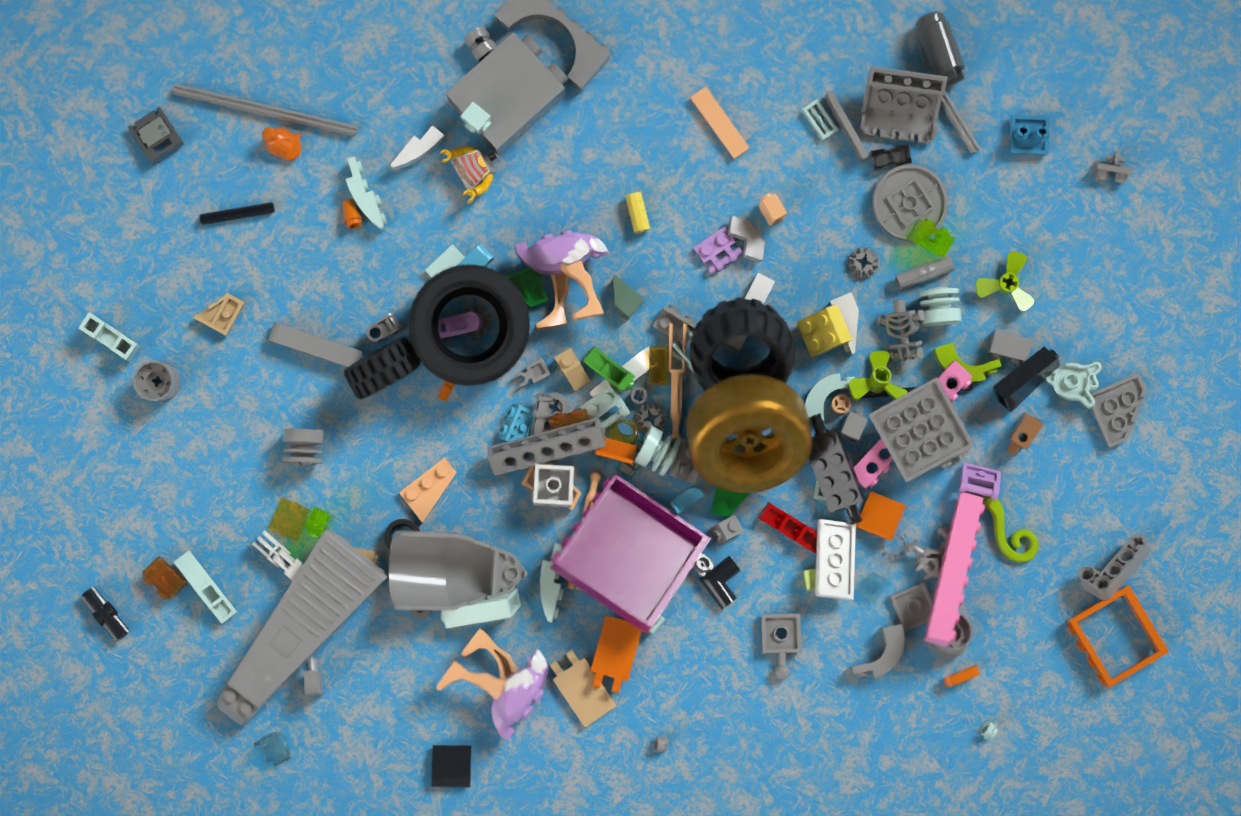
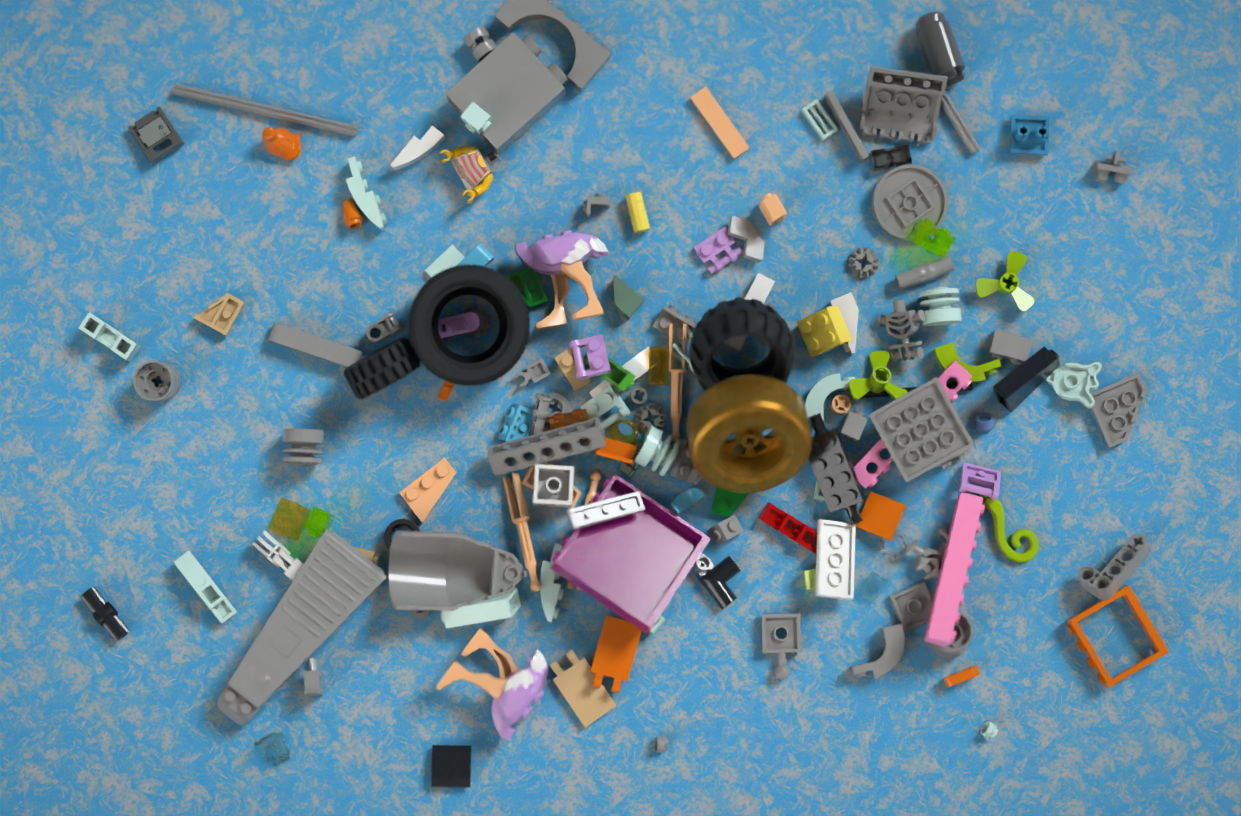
clear orange brick [142,556,188,600] -> none
black axle [199,202,275,225] -> none
medium nougat torso [1006,412,1044,456] -> none
none -> light nougat piece [503,473,541,592]
none -> tile [566,491,645,530]
none -> lavender plate [569,334,611,380]
none -> light grey bracket [583,194,610,218]
none -> medium blue tile [975,413,994,432]

